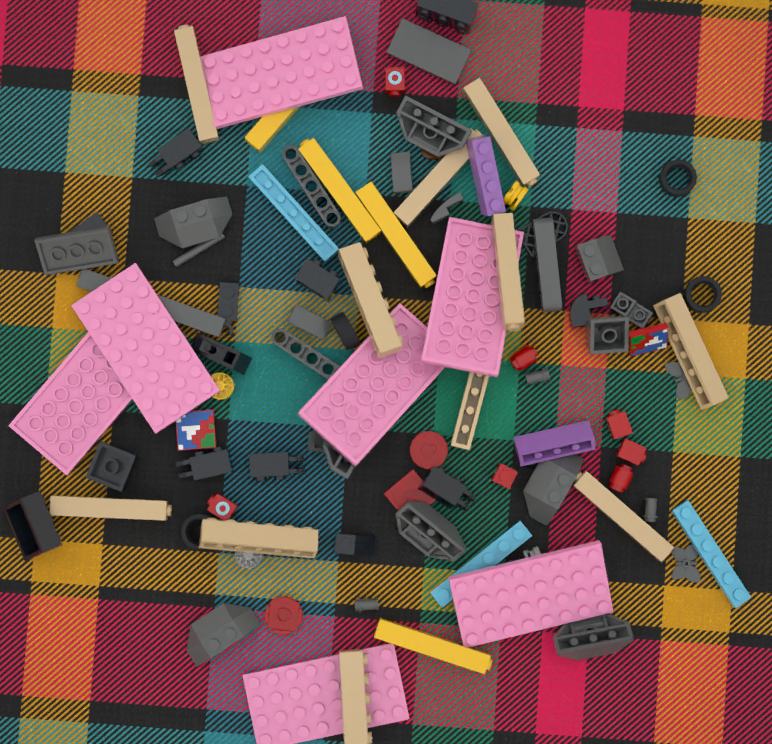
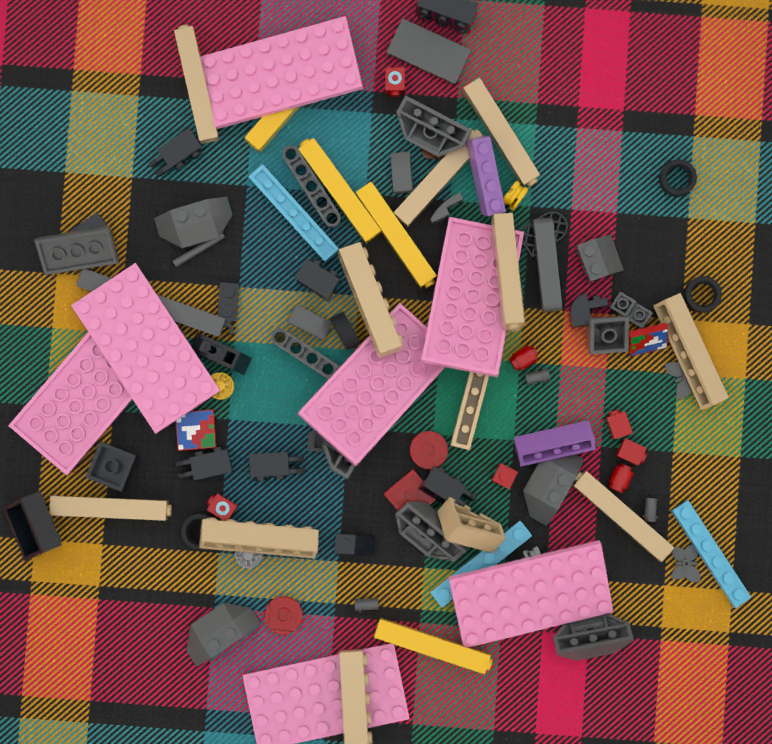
none -> tan wedge [437,497,506,553]

